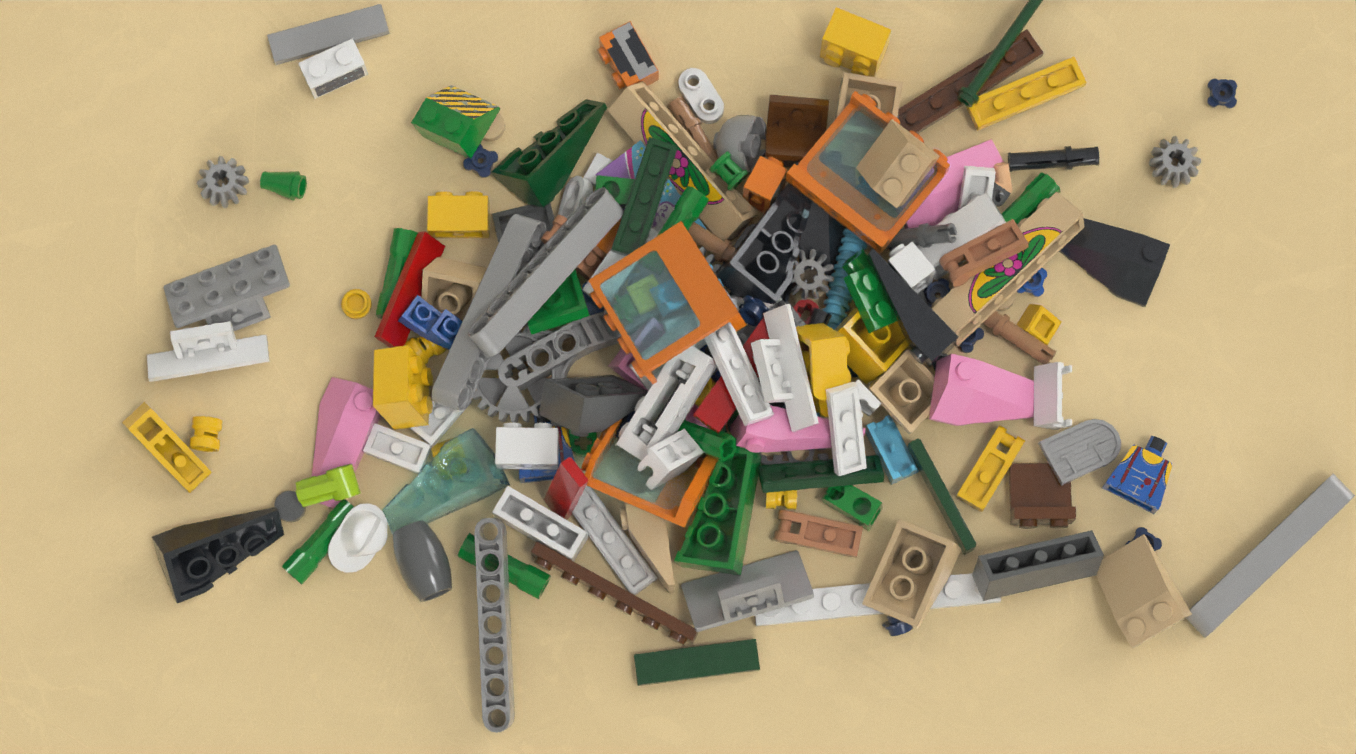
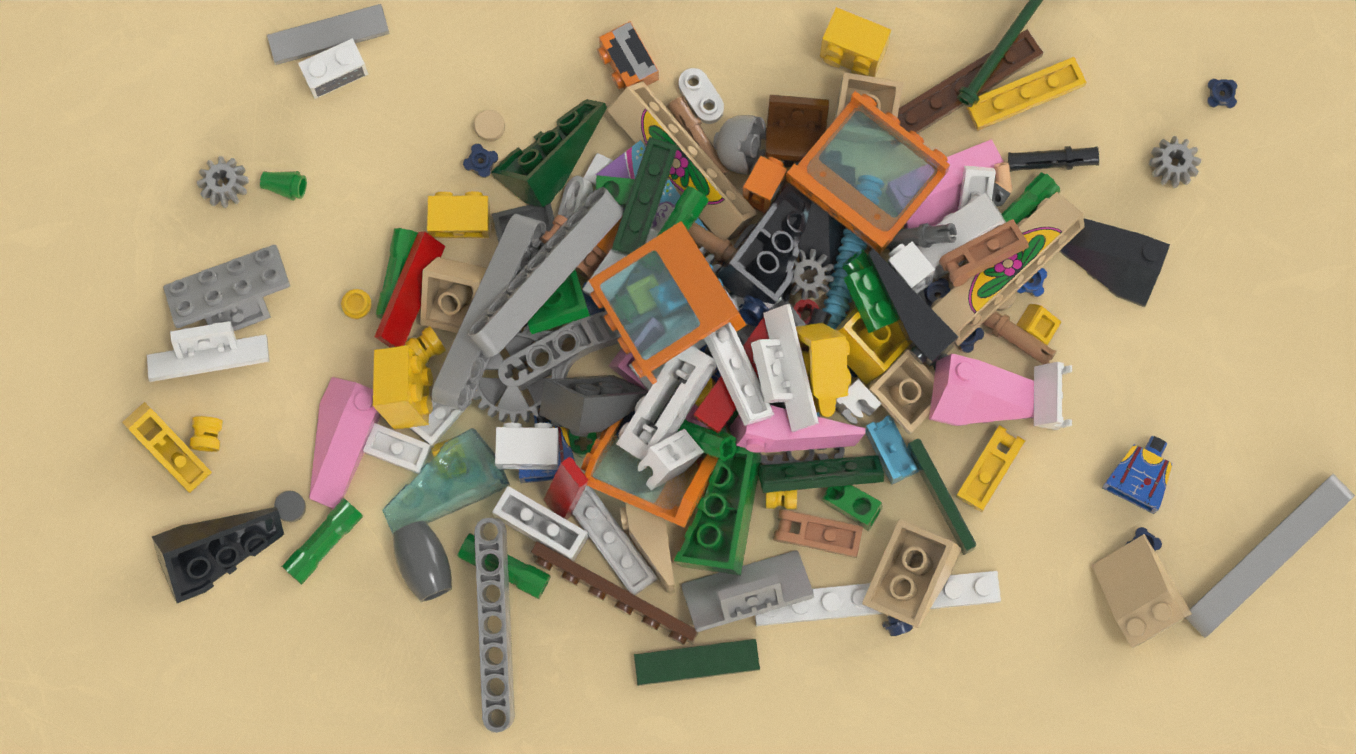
lime piece [295,464,361,507] -> none
white piece [328,503,388,573] -> none
blue slope [398,295,463,350] -> none
green slope [411,85,501,159] -> none
green bush [709,151,749,191] -> none
white tile [826,382,867,476] -> none
tan slope [856,119,940,208] -> none
dark grey brick [972,530,1104,601] -> none
reddish brown bracket [1009,463,1076,529] -> none
light grey window [1038,419,1121,486] -> none

